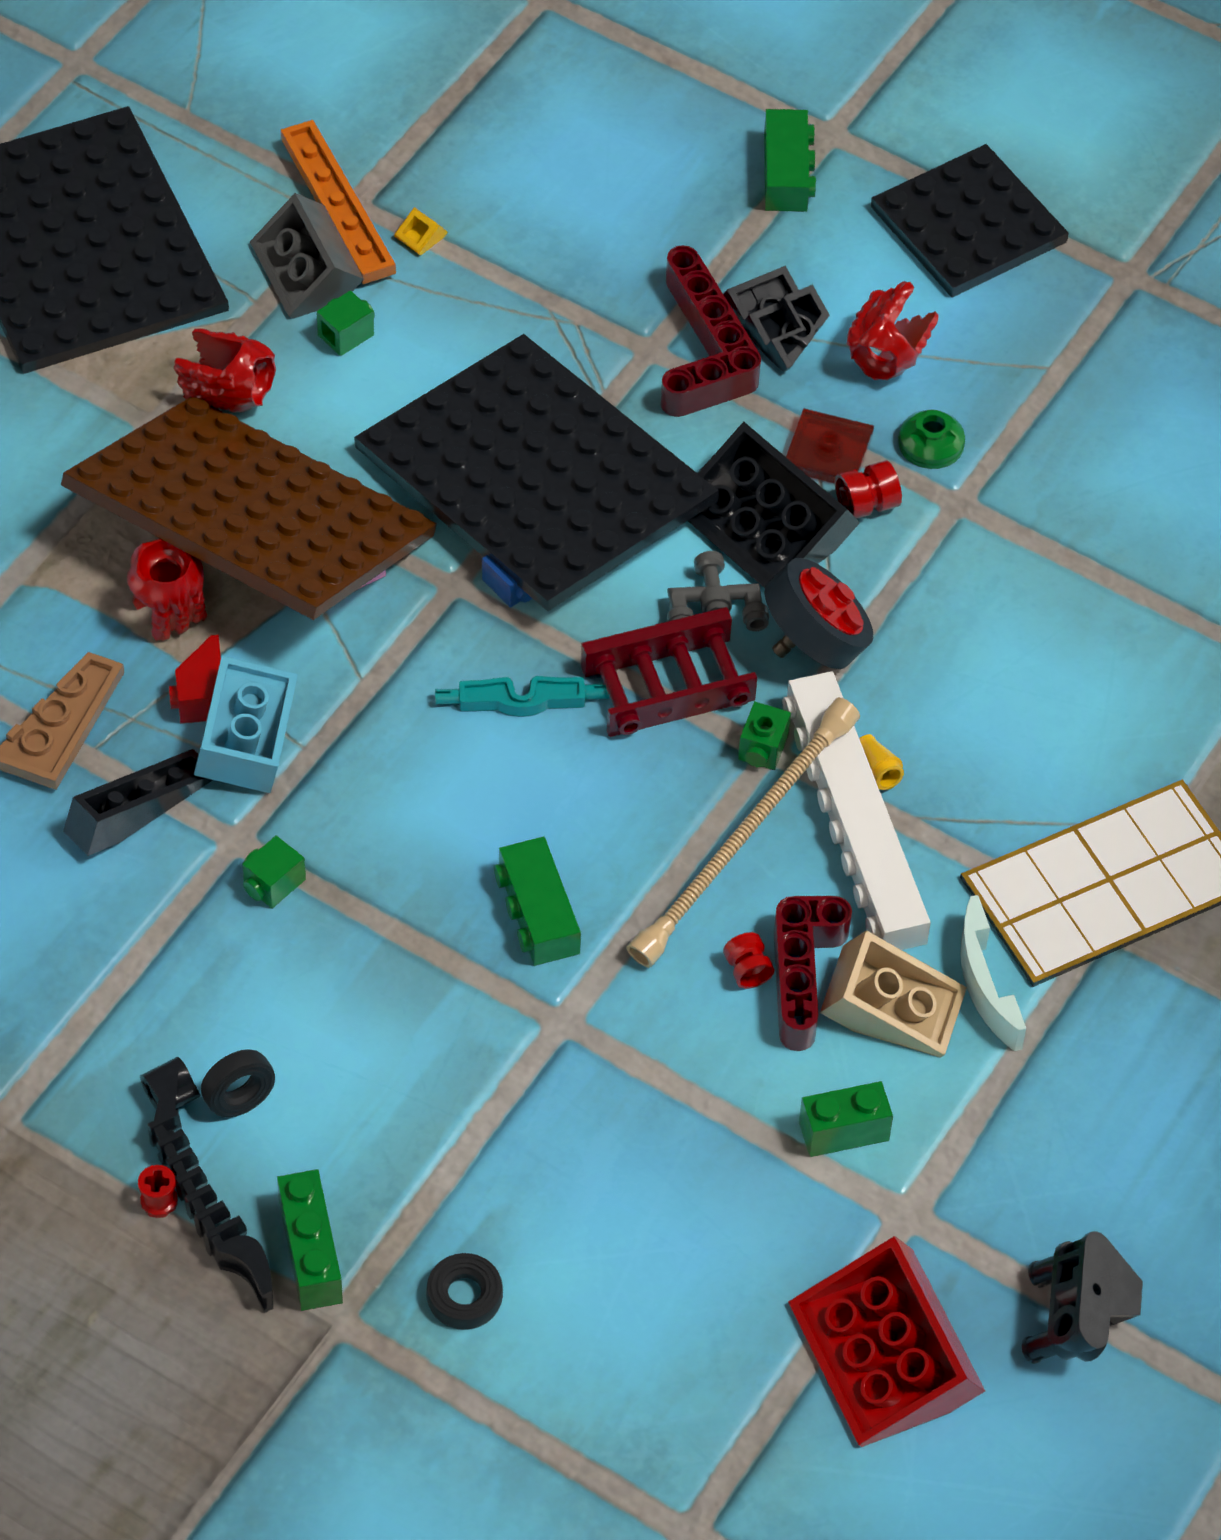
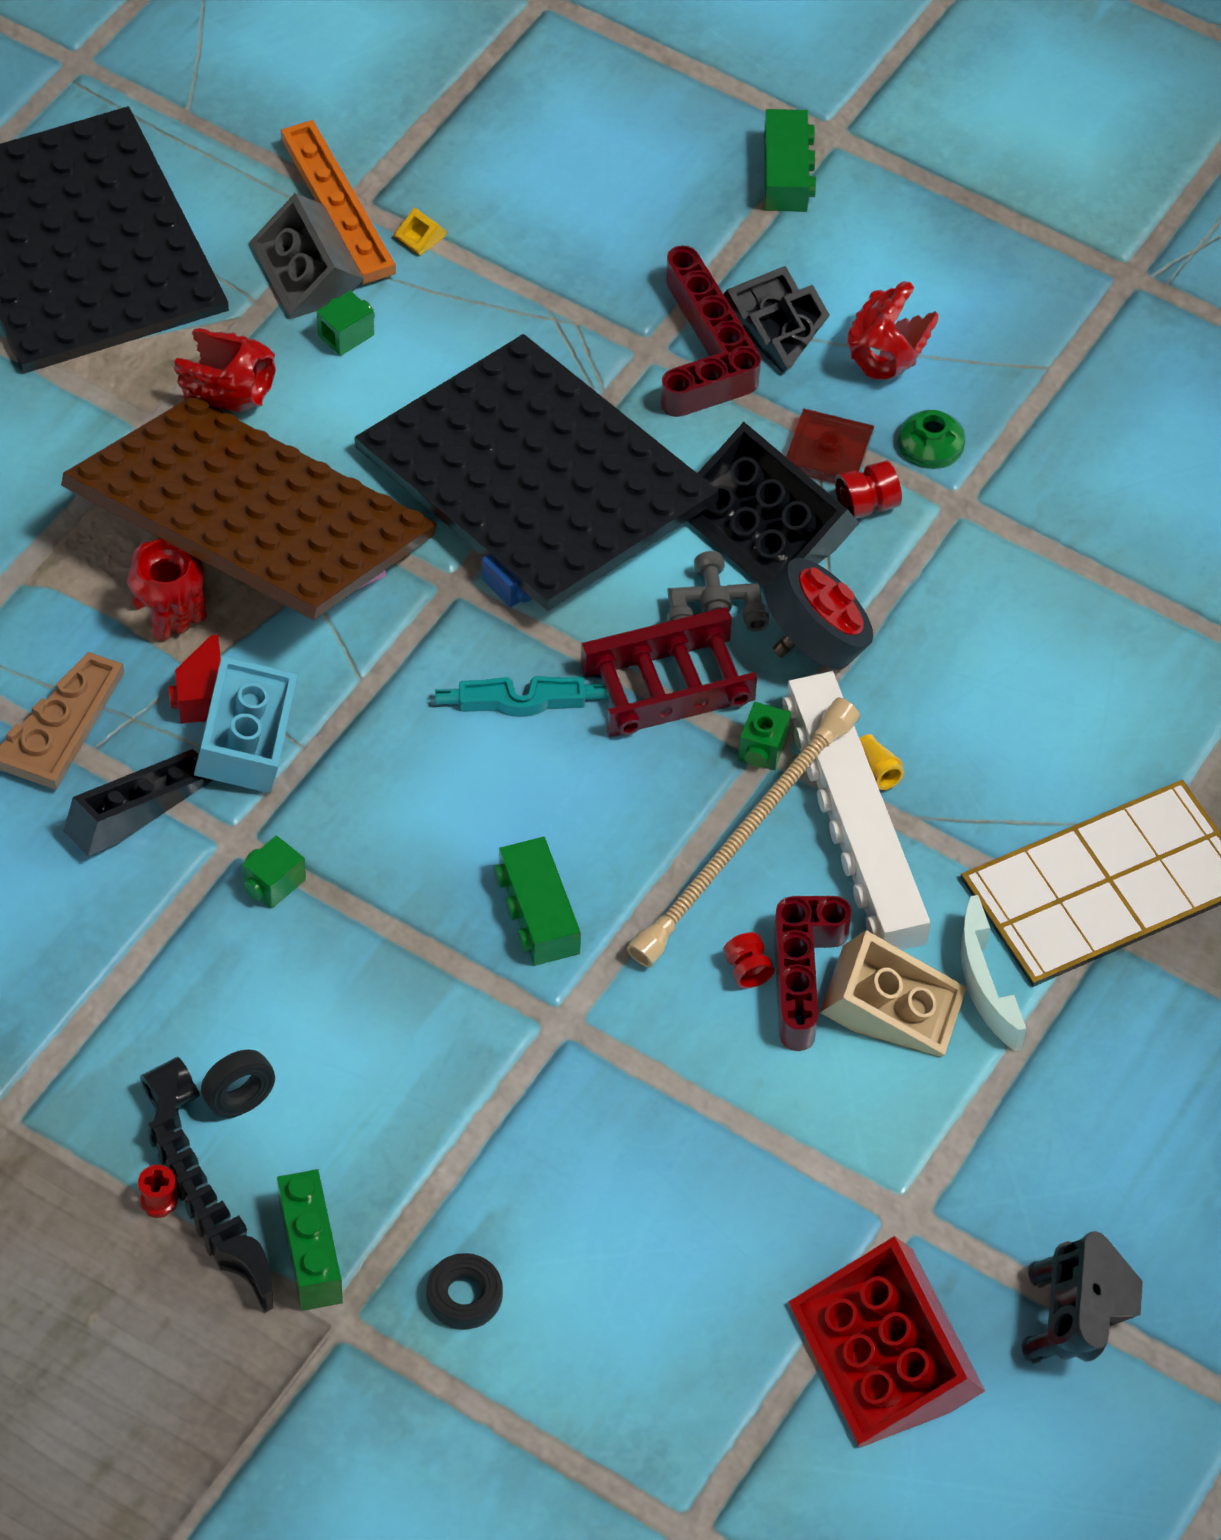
green brick [799,1081,893,1157] -> none
black plate [871,144,1069,298] -> none

